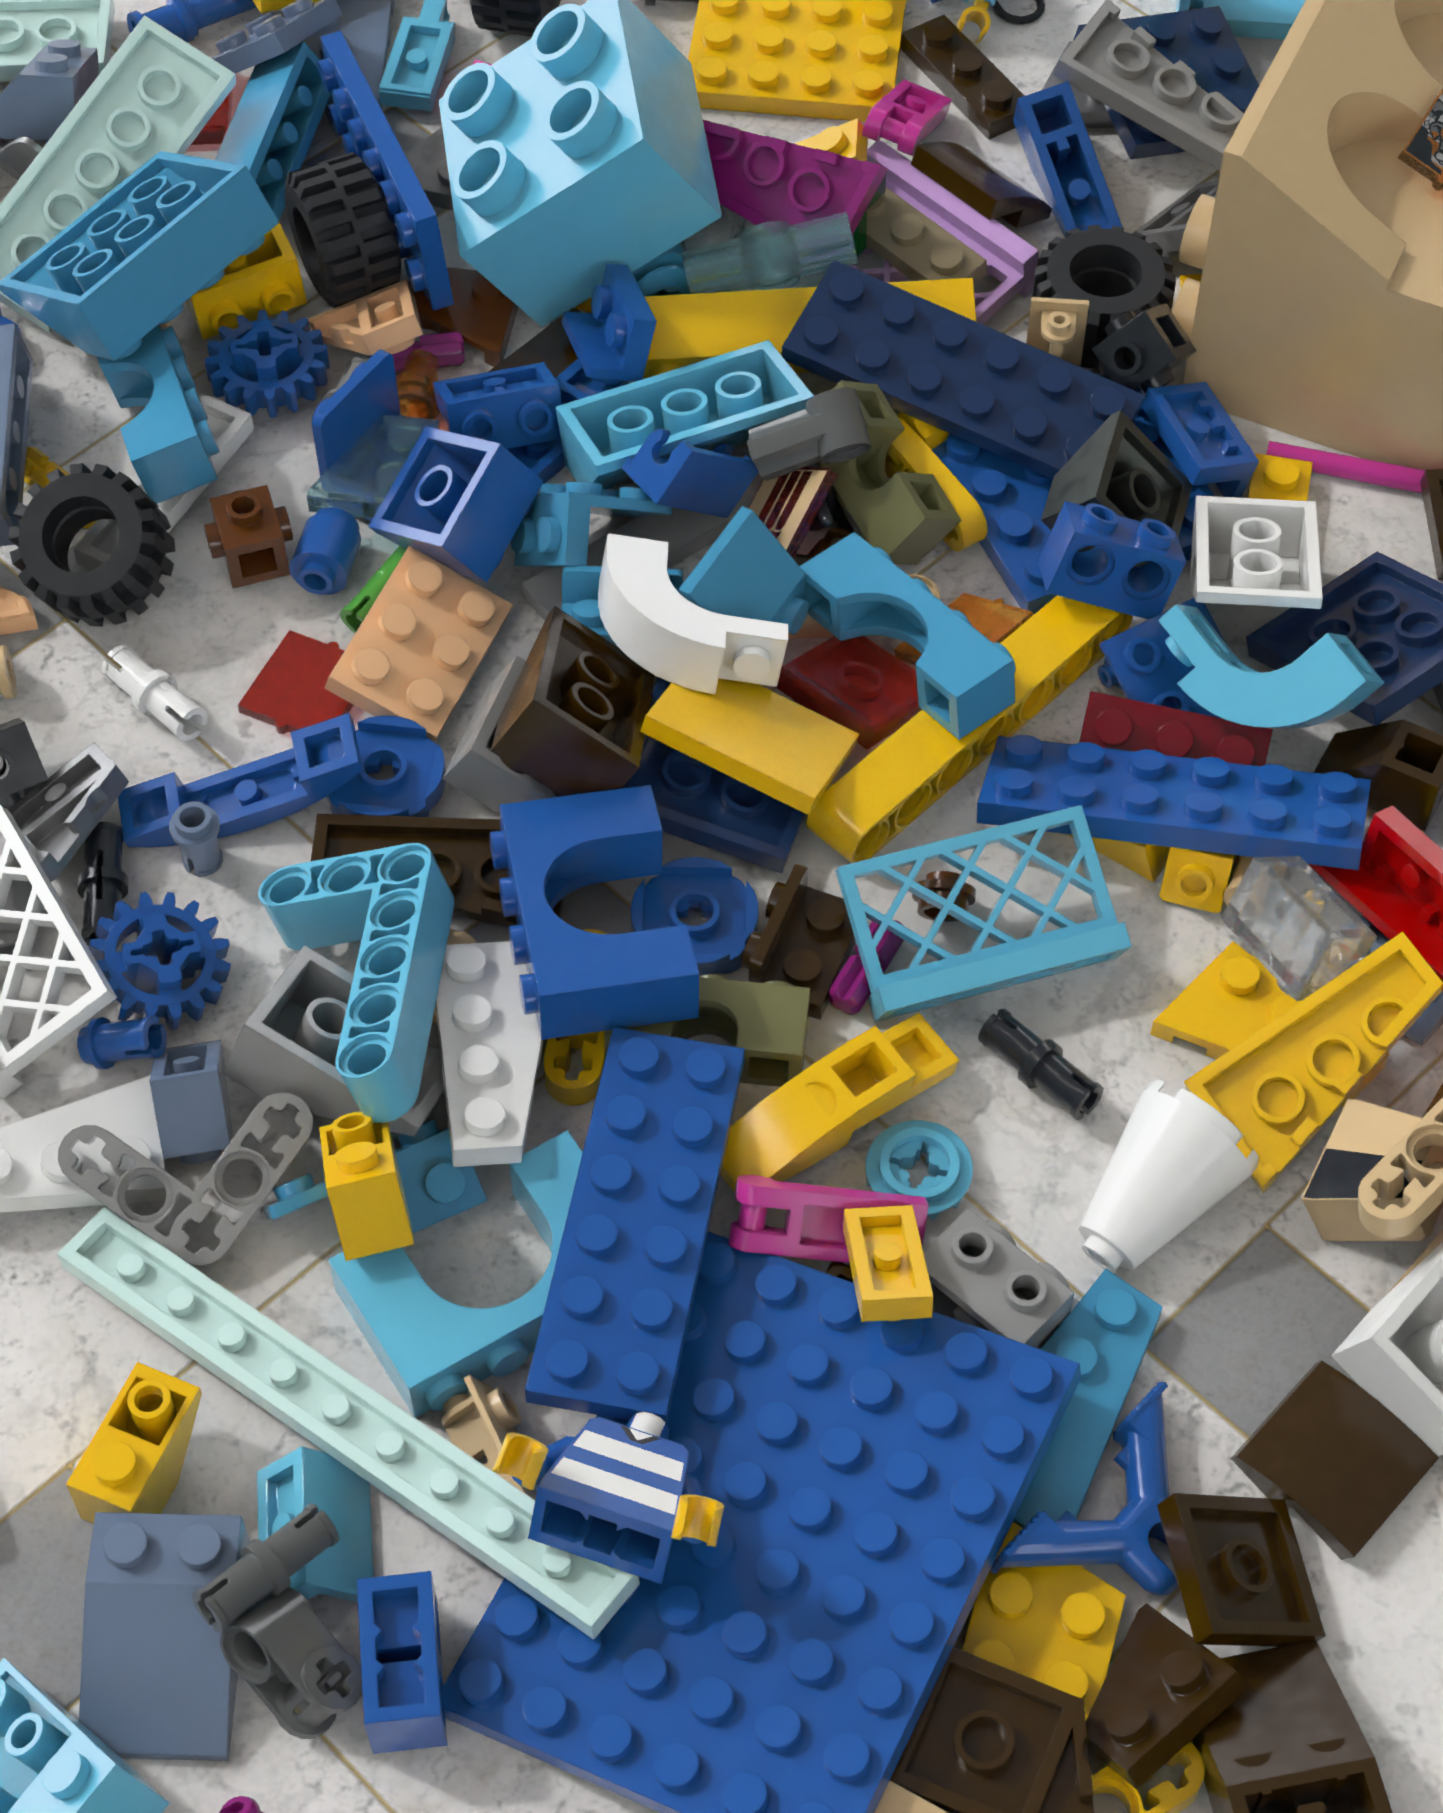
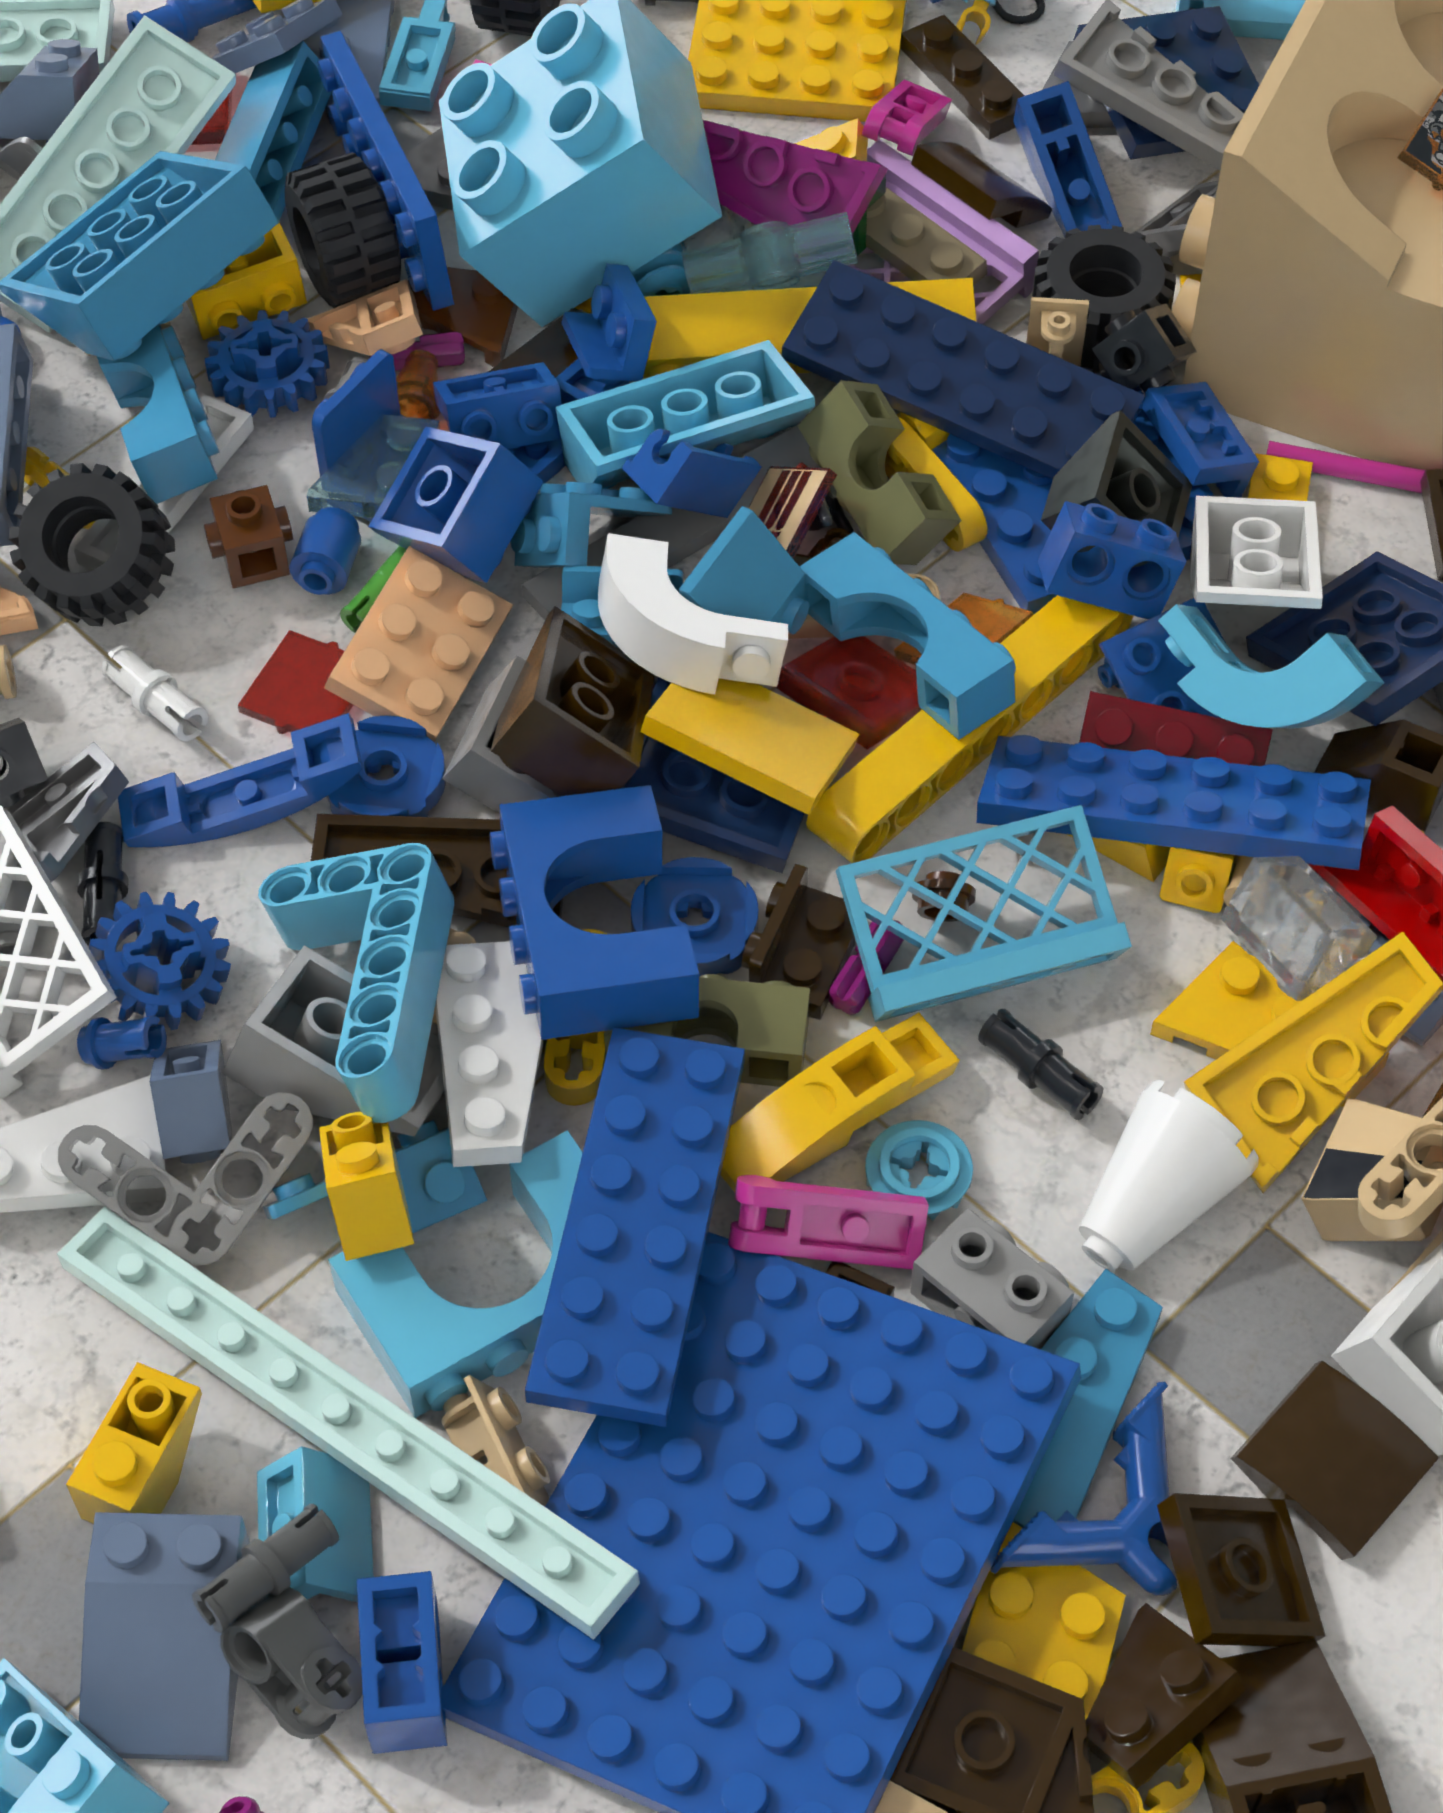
sand blue pin [169,801,223,877] -> none
blue torso [492,1412,724,1584] -> none
dark grey piece [747,387,872,481] -> none
yellow plate [843,1205,933,1322] -> none

